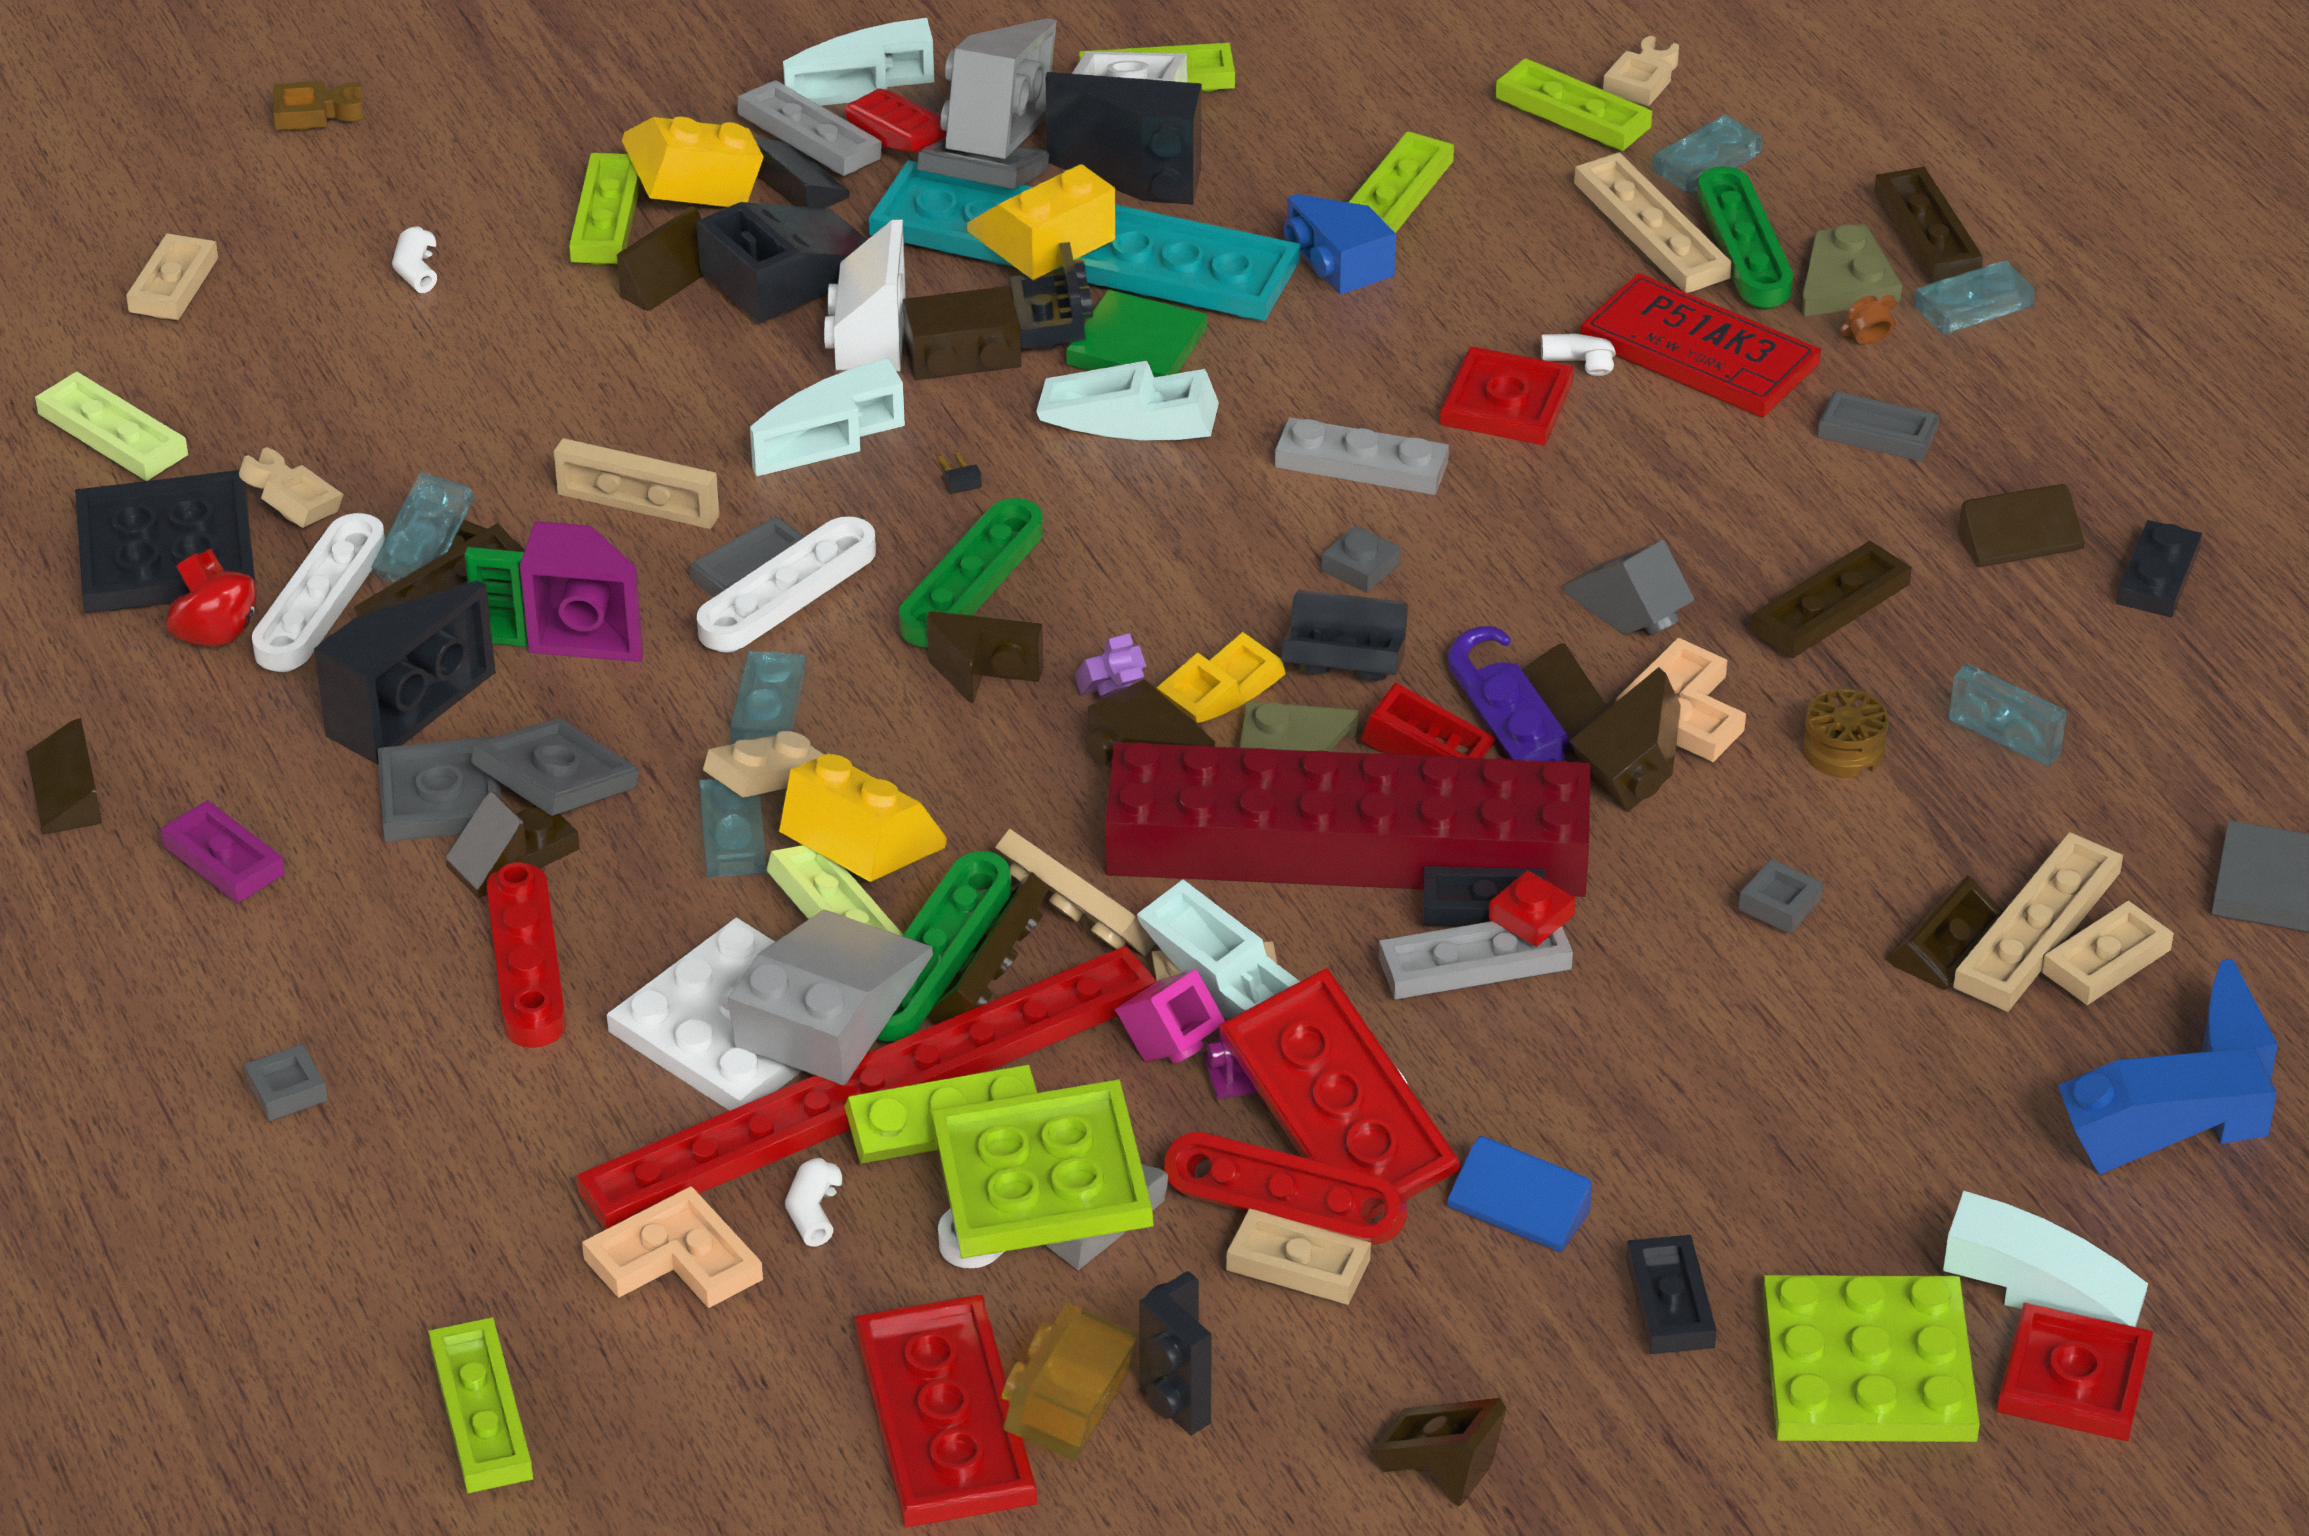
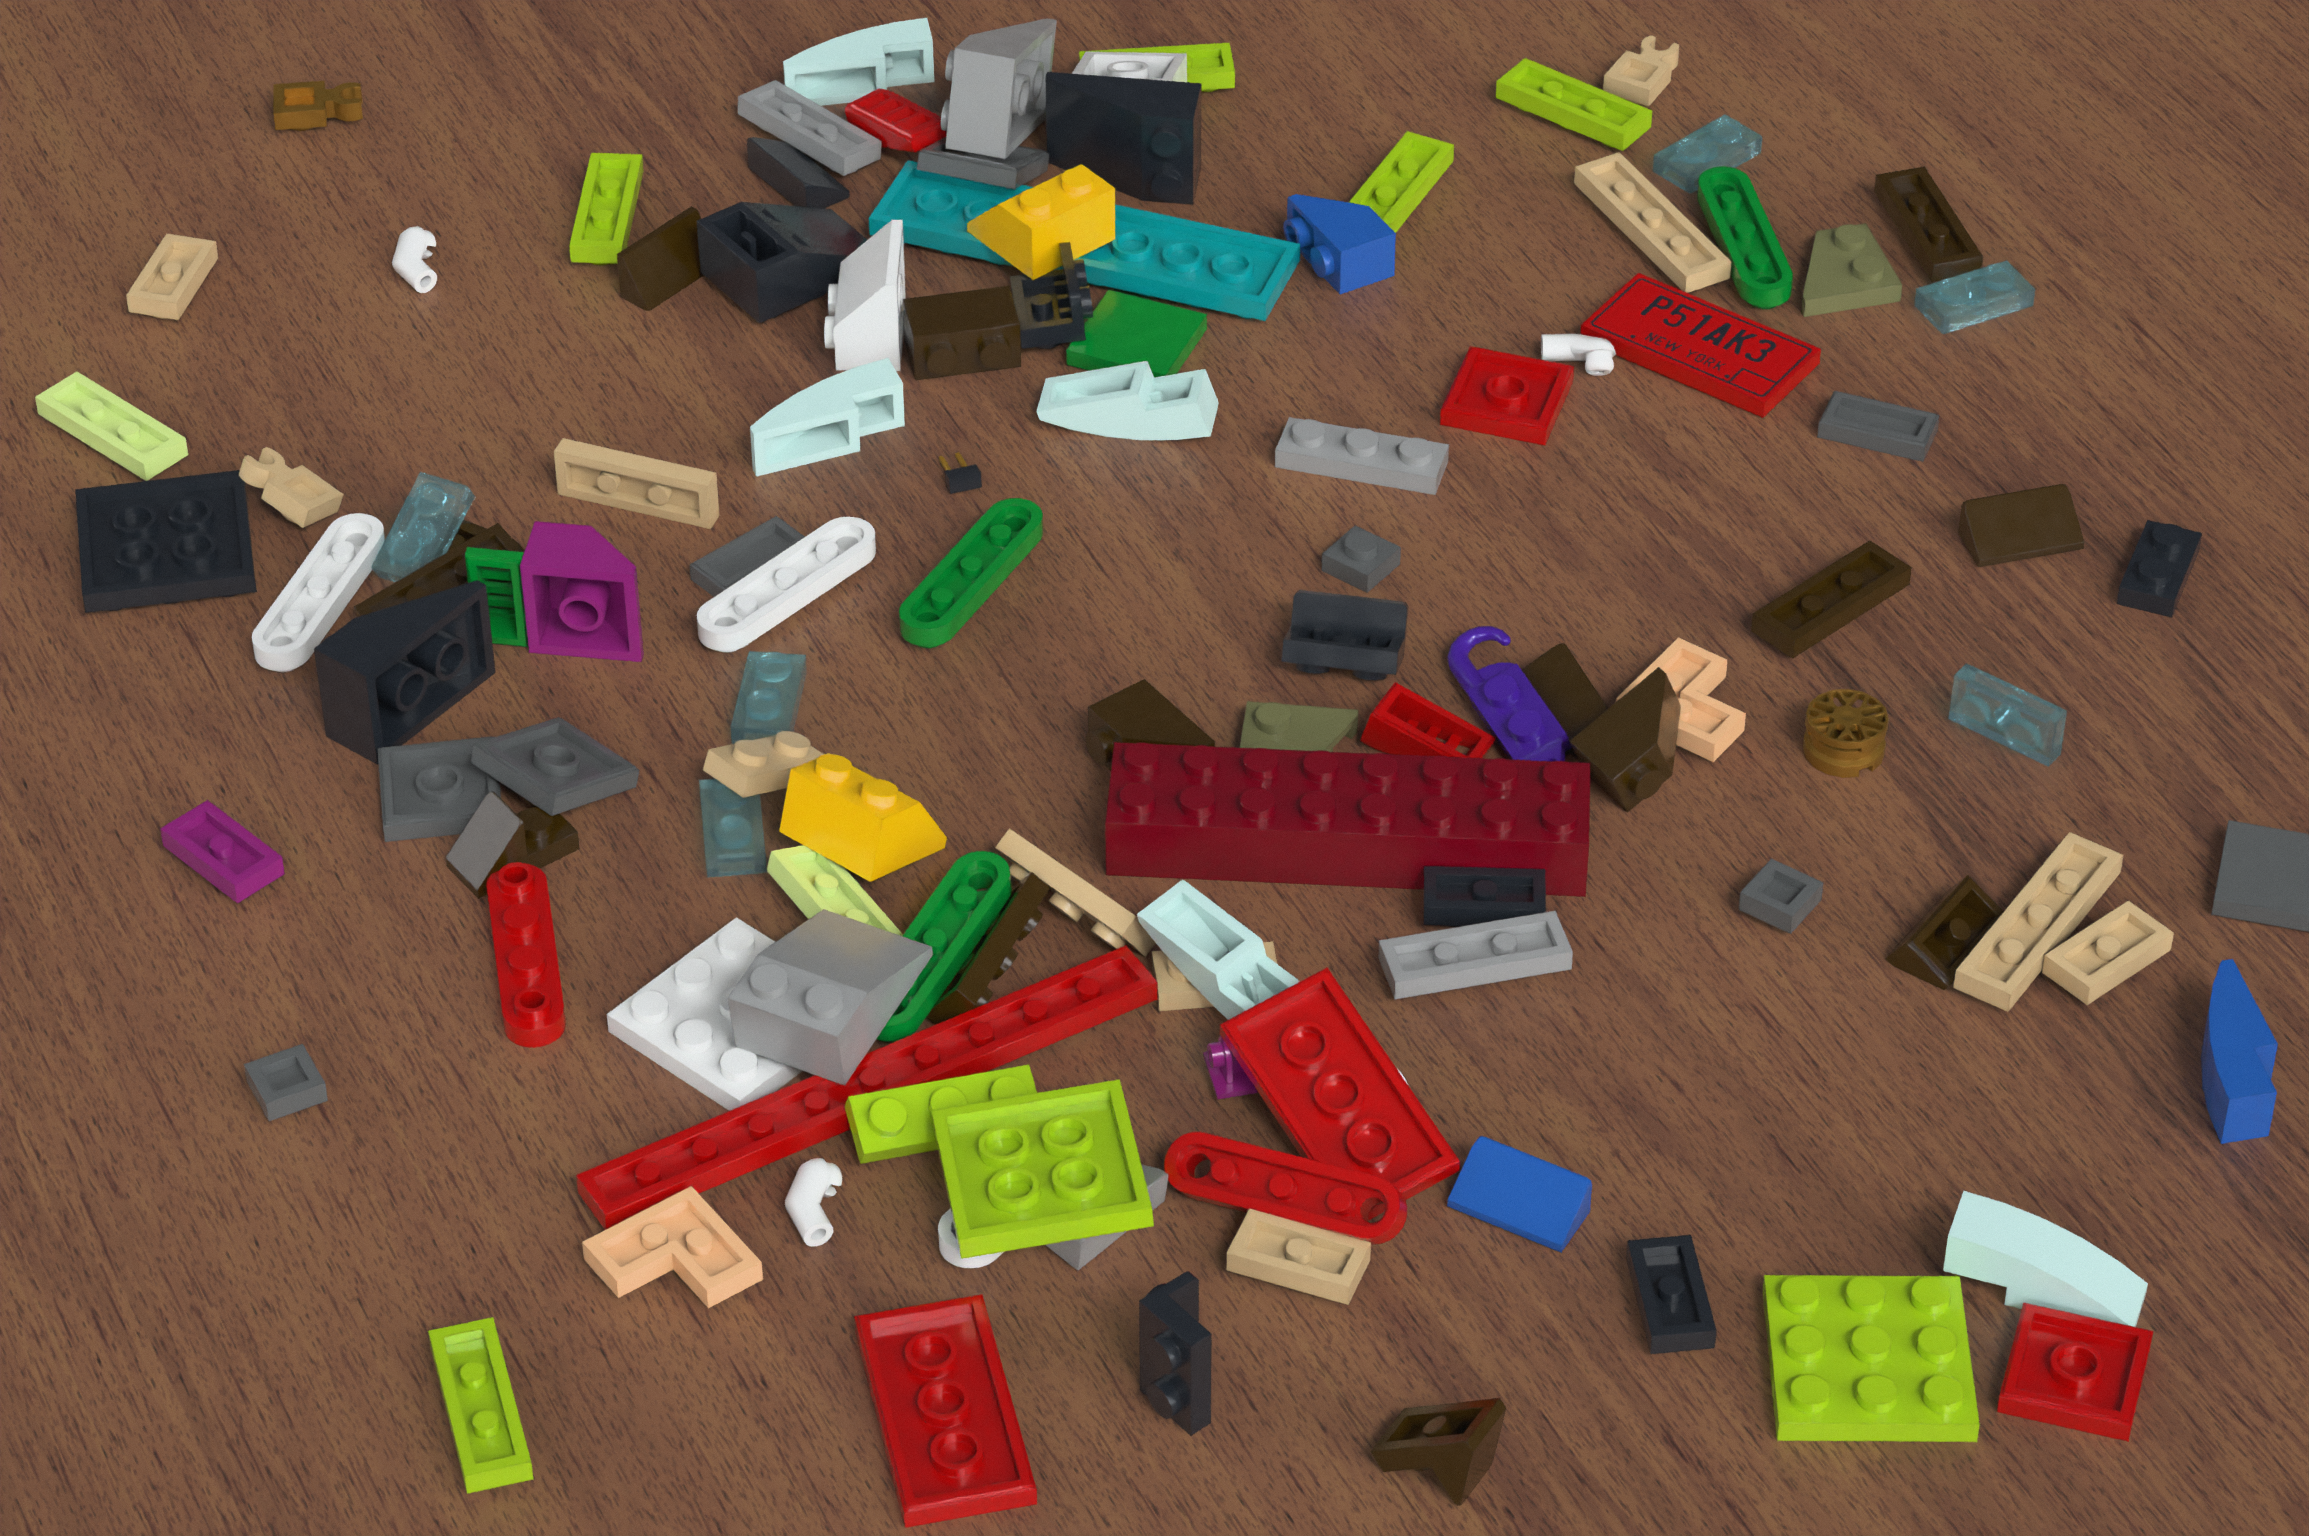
dark brown slope [27,718,102,834] -> none
red piece [166,549,257,647] -> none
yellow slope [622,117,764,207] -> none
dark brown slope [927,611,1043,703] -> none
clear yellow brick [1002,1302,1139,1462] -> none
medium lavender plate [1074,633,1146,699] -> none
dark pink brick [1115,969,1225,1064] -> none
yellow slope [1156,632,1286,723] -> none
red plate [1489,870,1576,947] -> none
dark grey slope [1563,539,1695,635] -> none
dark orange plate [1840,295,1897,345] -> none
blue slope [2058,1048,2277,1175] -> none

